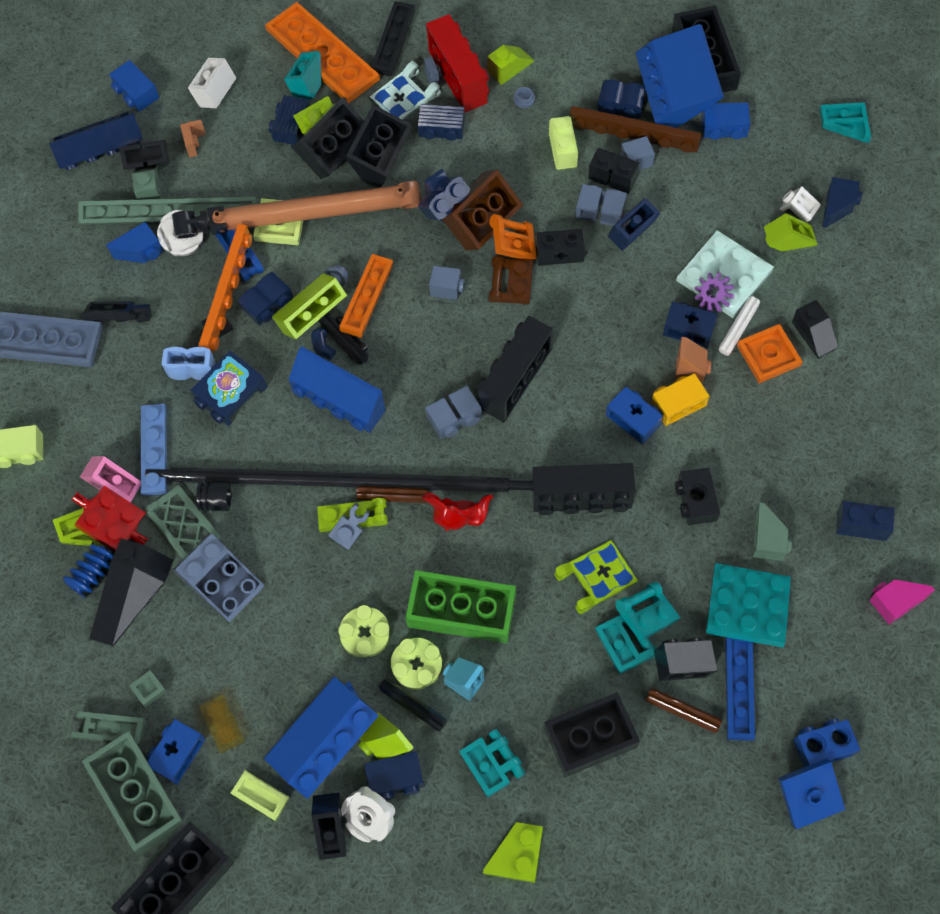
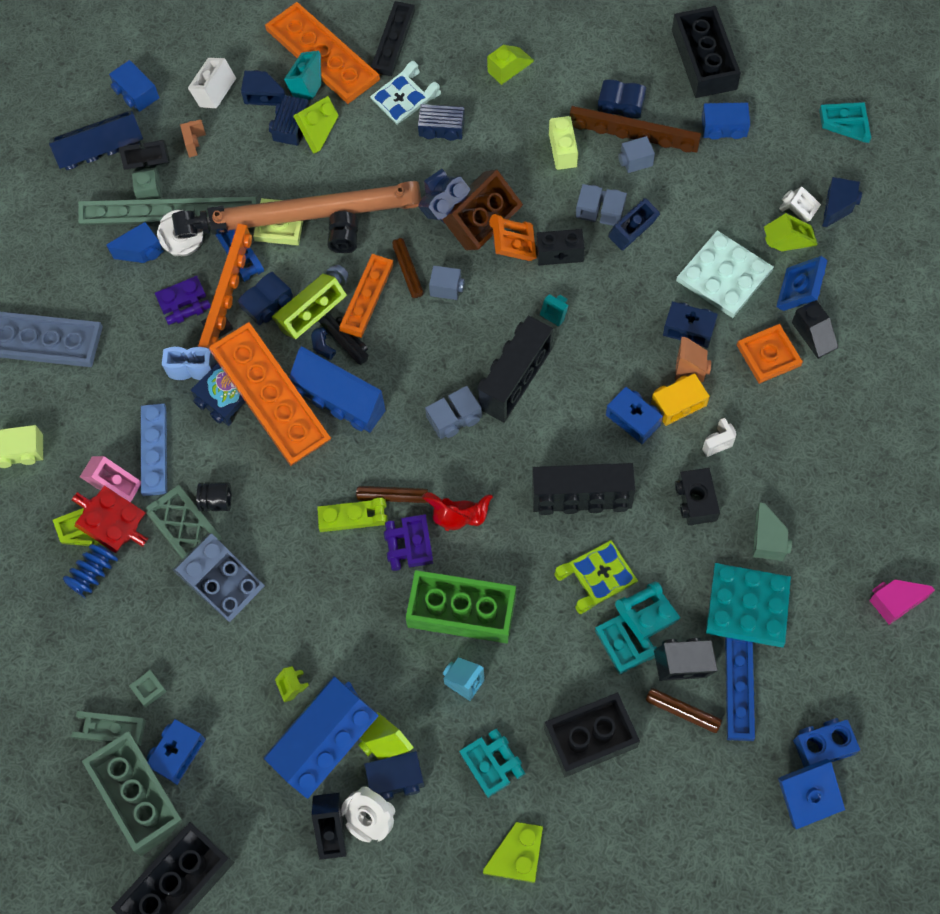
black hinge [83,301,152,322] -> none
black wedge [89,539,174,646] -> none
black axle [145,467,533,492] -> none
clear yellow plate [199,694,245,754] -> none
yellowish green tile [231,770,290,821] -> none
black brick [290,97,364,179] -> none
sand blue plate [328,503,369,550] -> none
yellowish green plate [338,605,390,658] -> none
black slope [345,104,412,188] -> none
black axle [379,678,447,732] -> none
yellowish green plate [391,638,442,690] -> none
sand blue plate [424,57,442,85] -> none
red brick [426,14,489,112] -> none
reddish brown plate [488,256,533,304] -> none
sand blue plate [513,87,535,108] -> none
black piece [588,147,640,194] -> none
blue slope [635,24,724,128] -> none
medium lavender gear [695,272,735,312] -> none
white axle [719,296,760,356] -> none
dark blue brick [836,501,895,541] -> none
none -> dark purple plate [155,276,211,325]
none -> orange plate [209,322,331,466]
none -> dark blue slope [241,70,285,106]
none -> lime tile [275,666,309,702]
none -> black wheel [327,211,358,253]
none -> dark purple plate [384,514,433,571]
none -> reddish brown axle [392,238,423,299]
none -> teal tile [540,294,569,326]
none -> white bracket [702,418,736,457]
none -> blue plate [776,256,828,311]

